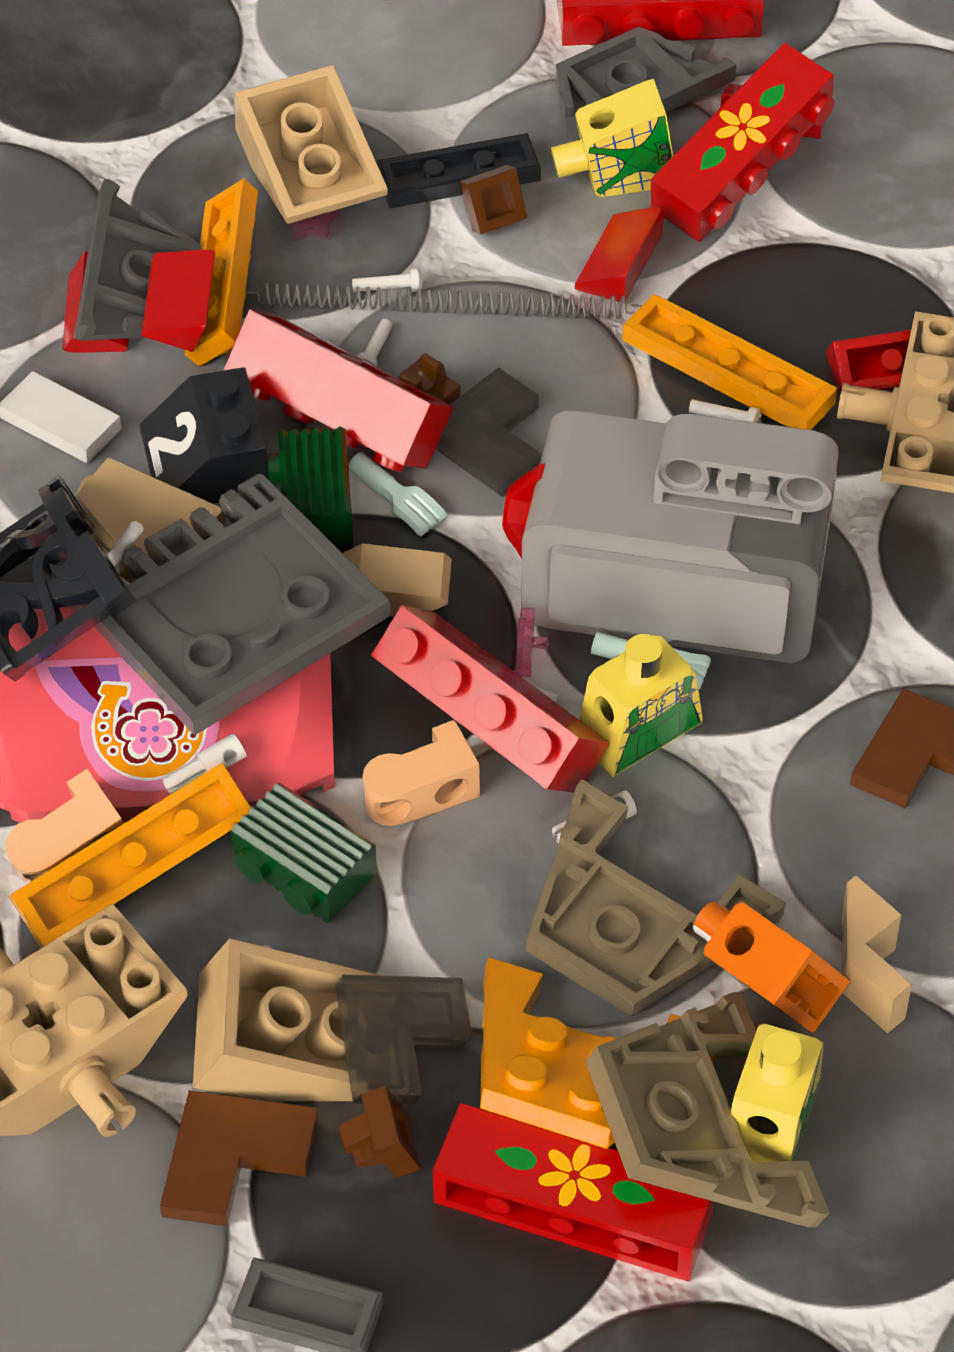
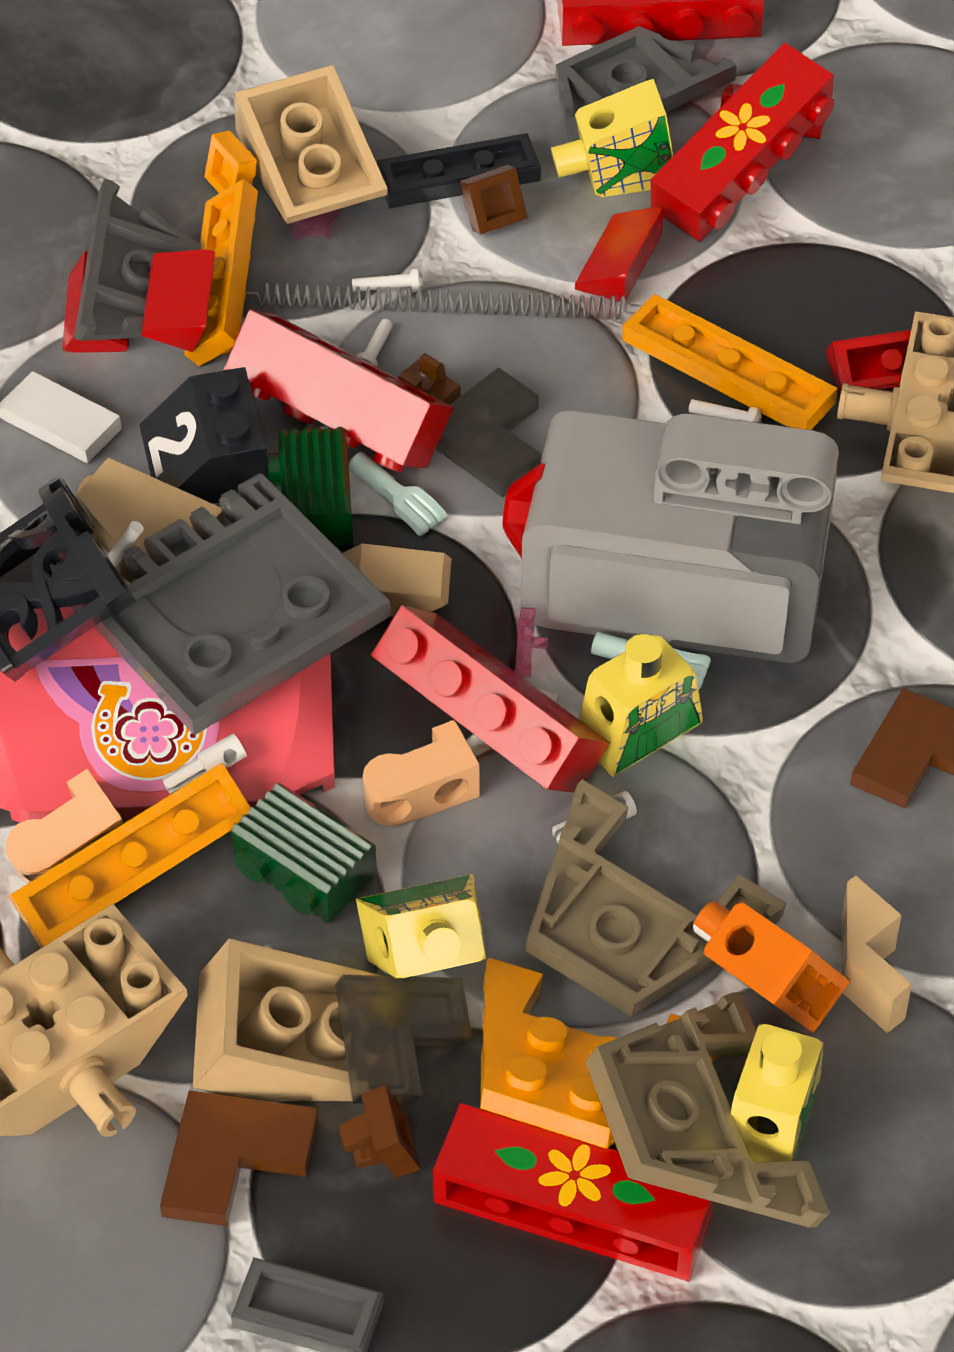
none -> light orange plate [204,130,257,193]
none -> light yellow torso [356,874,486,978]

